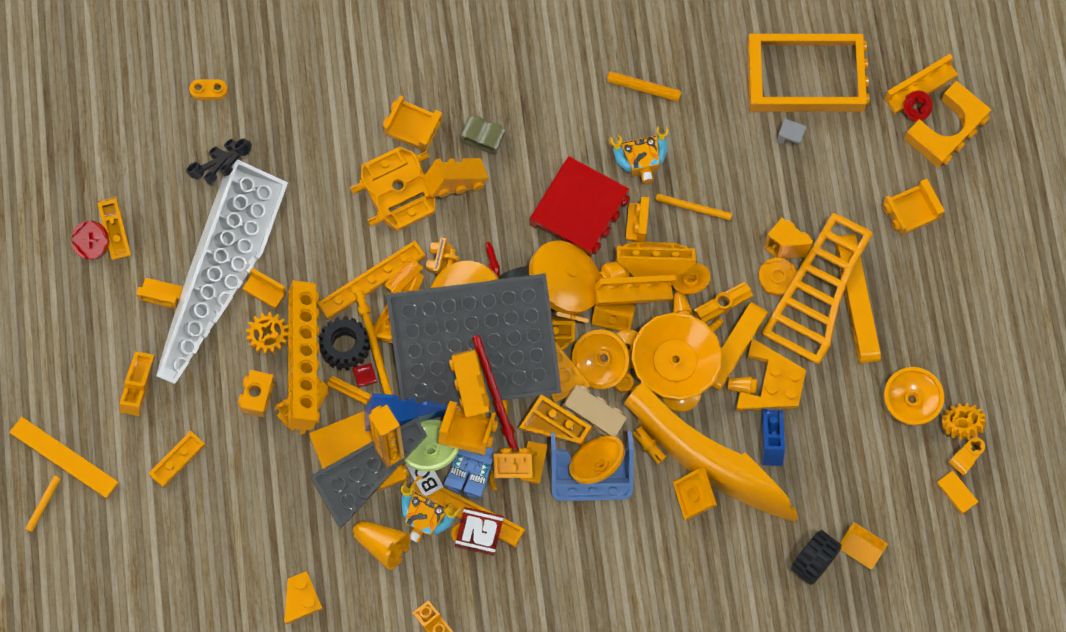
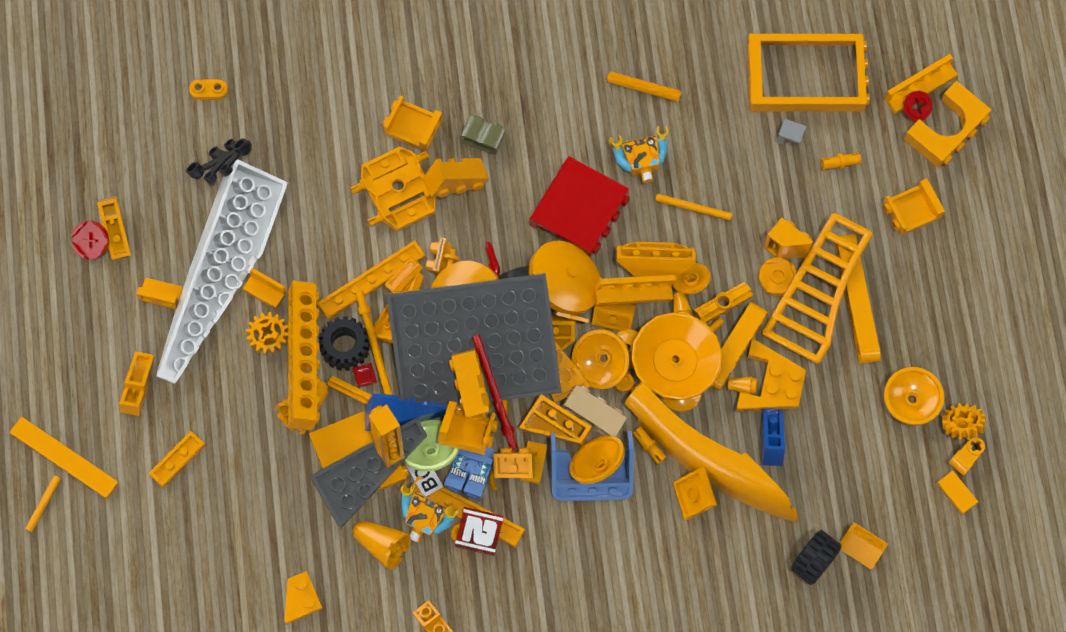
light orange brick [238,370,275,418] -> none
light orange head [599,261,630,279] -> none
light orange bracket [626,197,649,242] -> none
none -> light orange pin [820,152,861,170]

